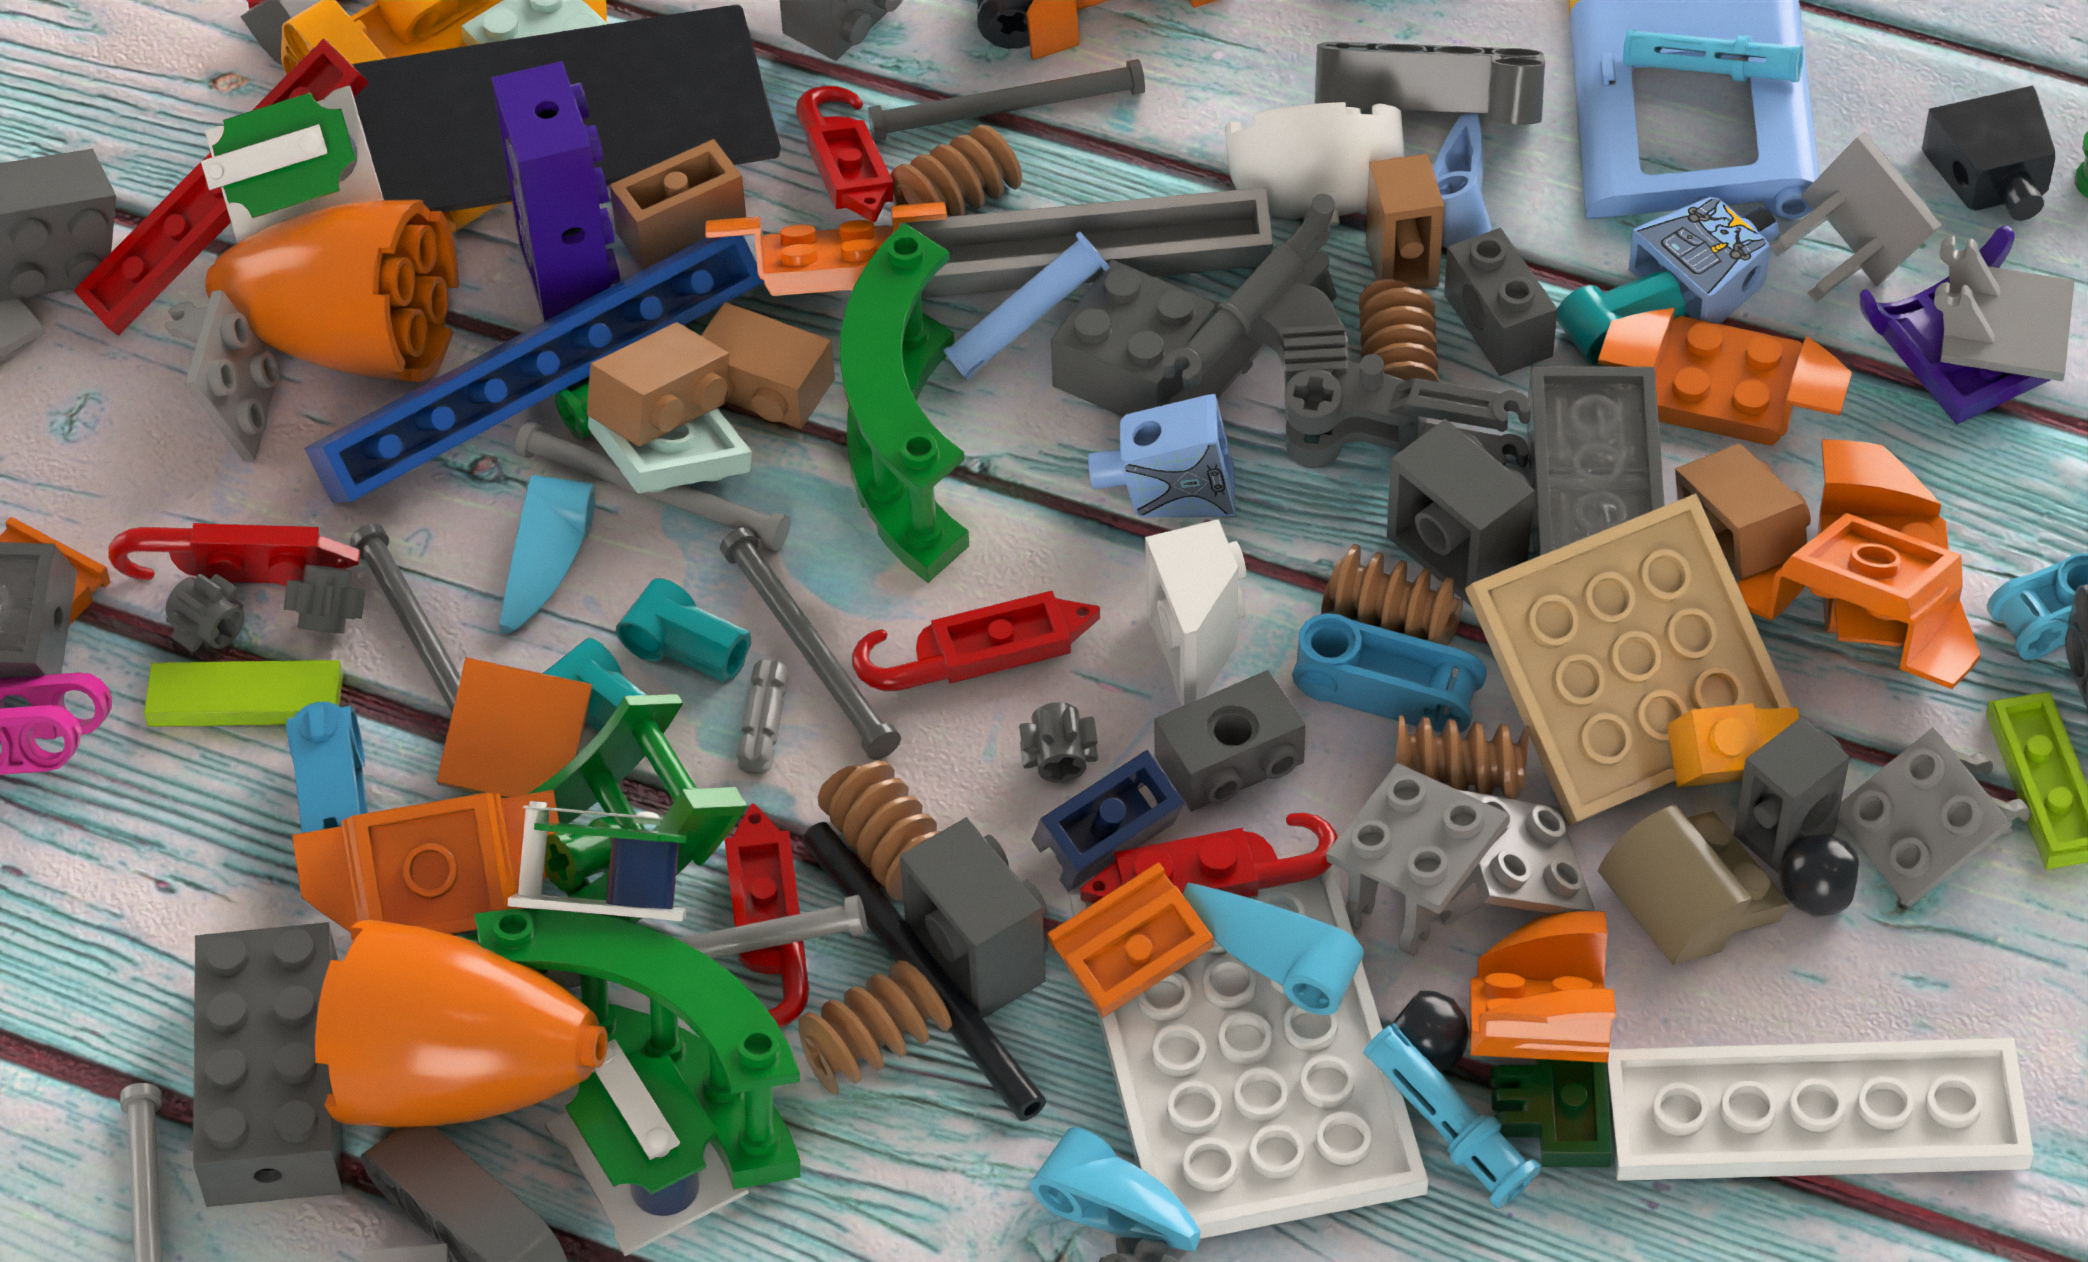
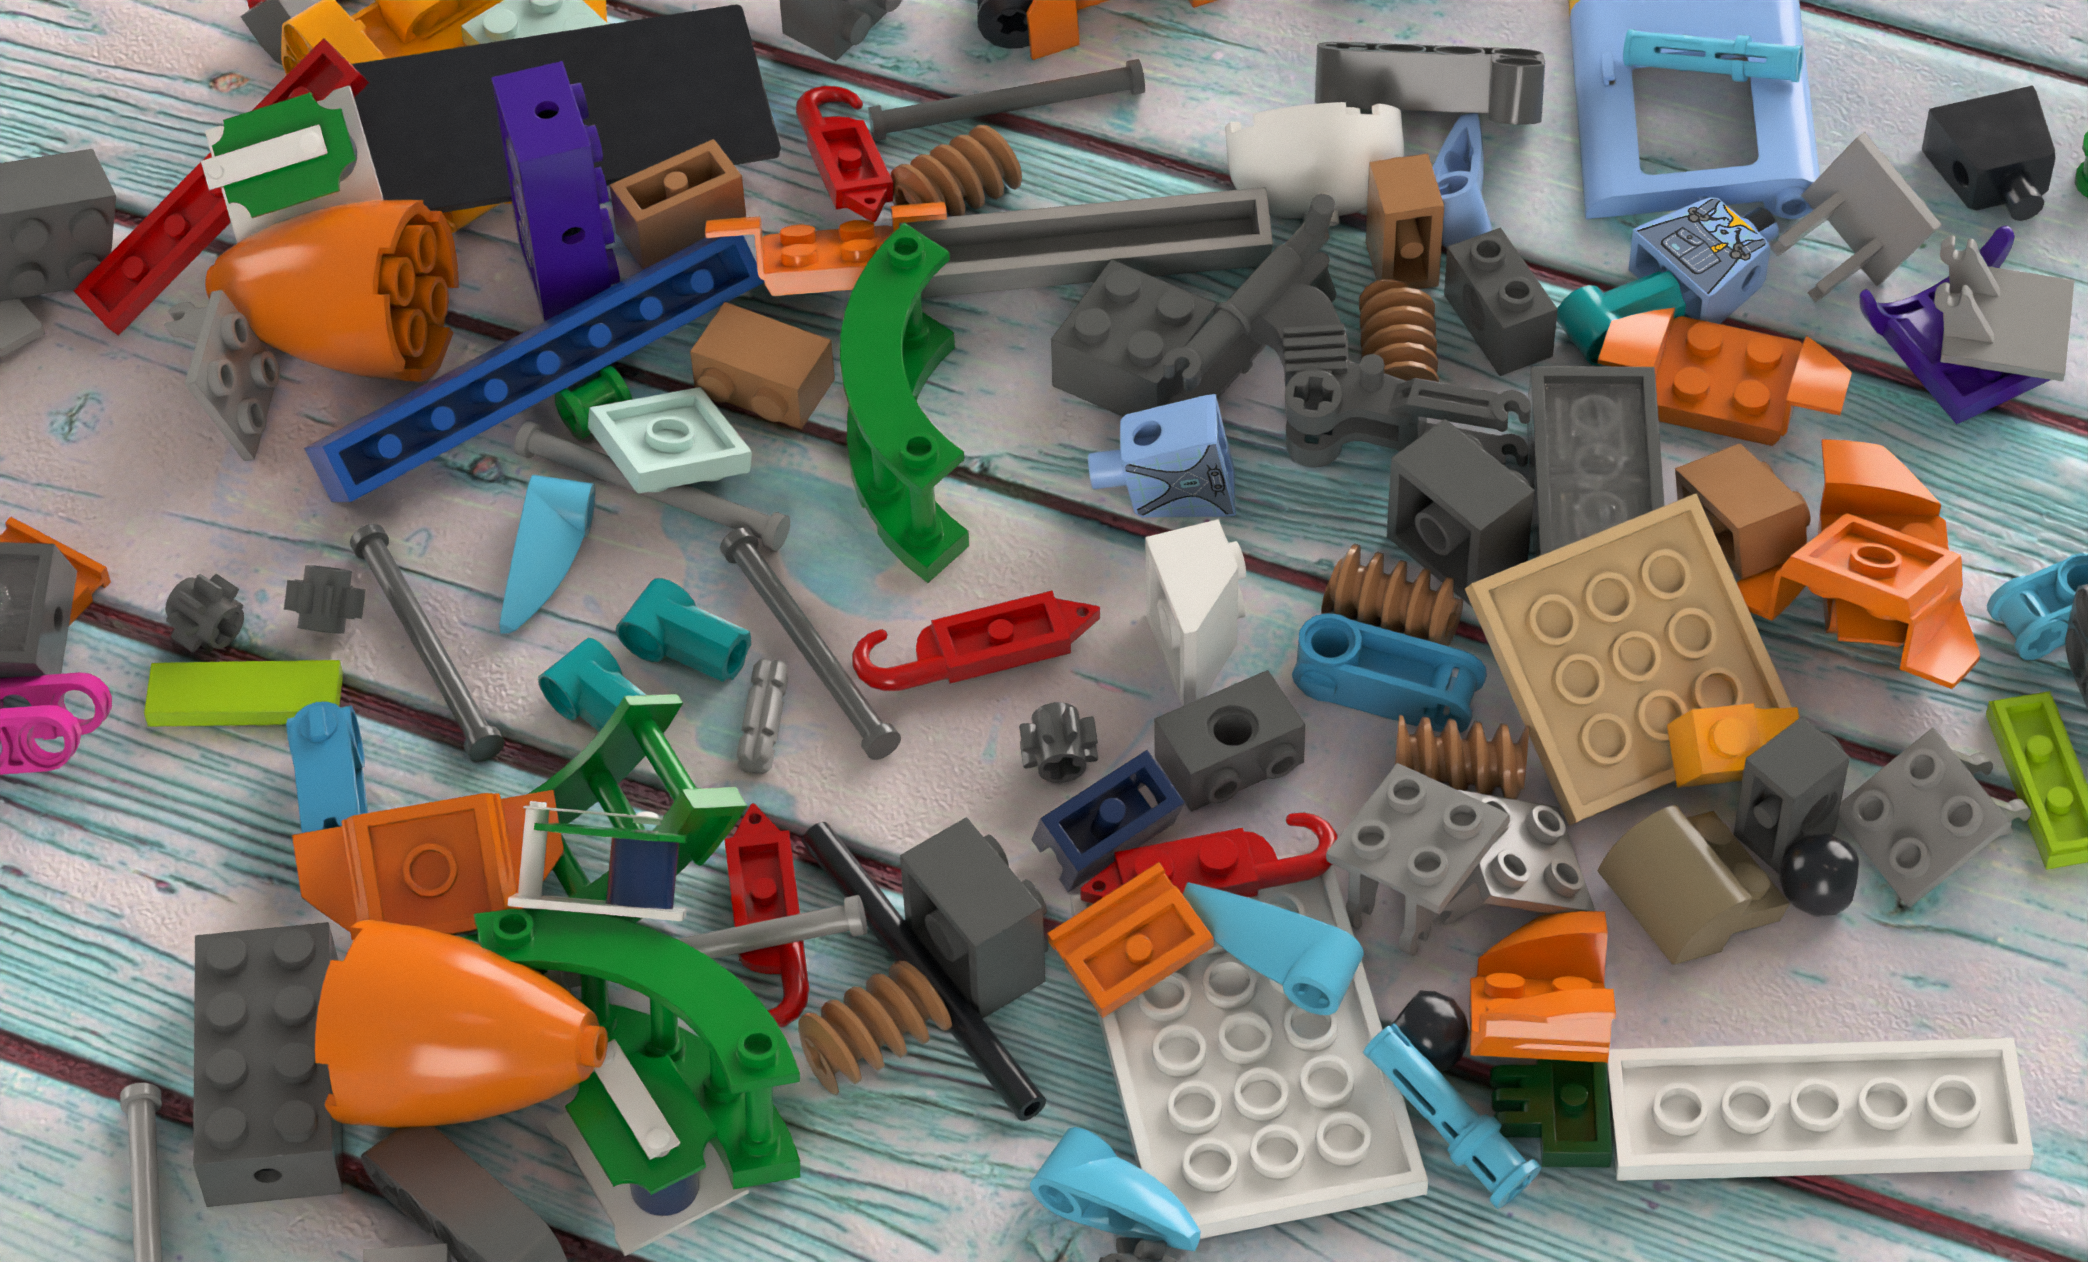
red plate [108,523,361,586] -> none
orange tile [436,657,593,799] -> none
green bush [544,817,622,891] -> none
medium nougat brick [587,322,730,447] -> none
medium nougat piece [817,761,941,901] -> none
light blue pin [943,231,1110,380] -> none

